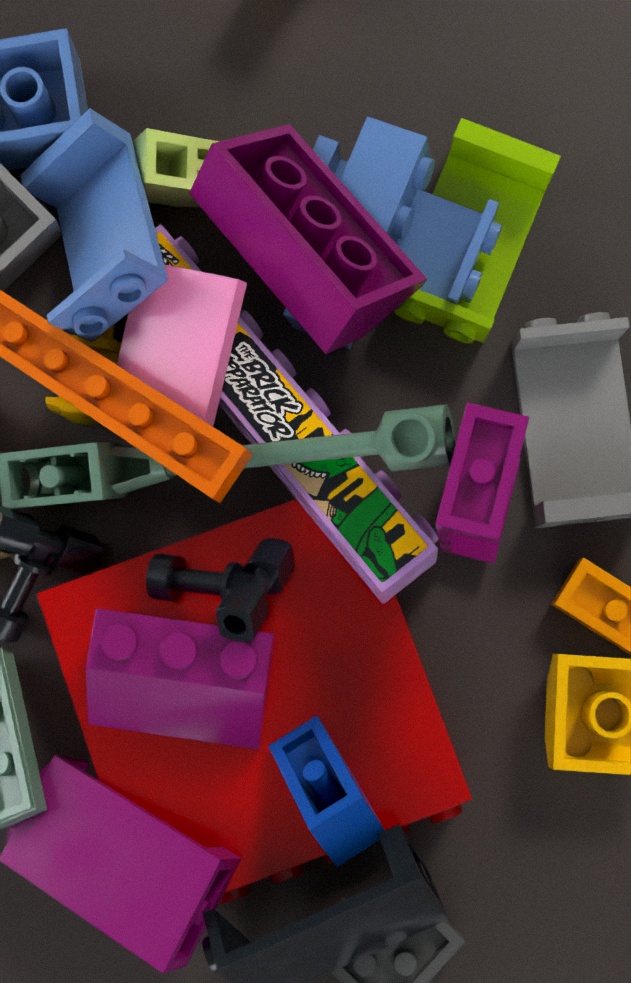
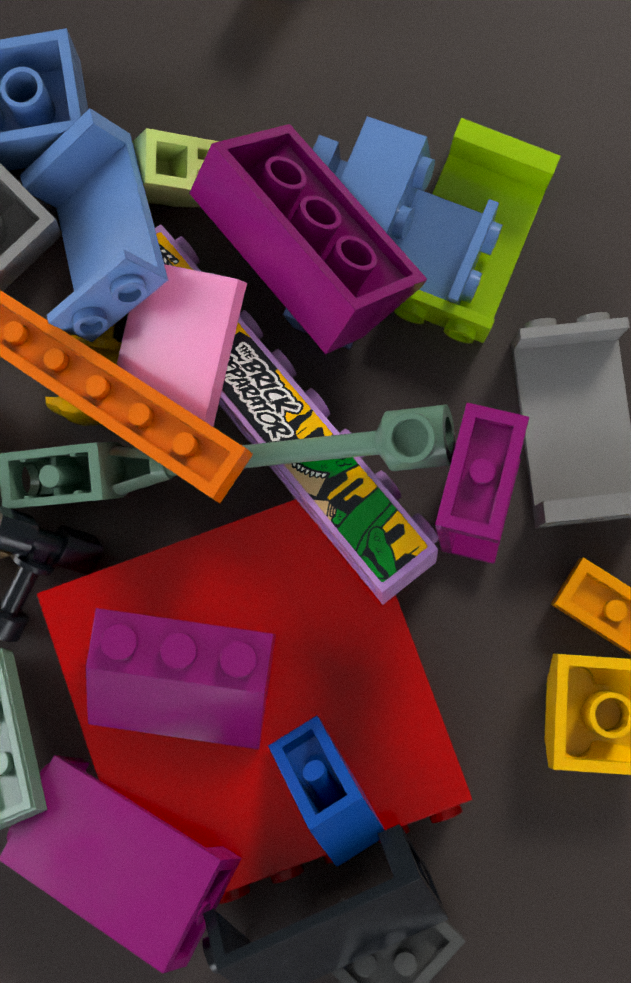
black bar [146,538,295,642] -> none

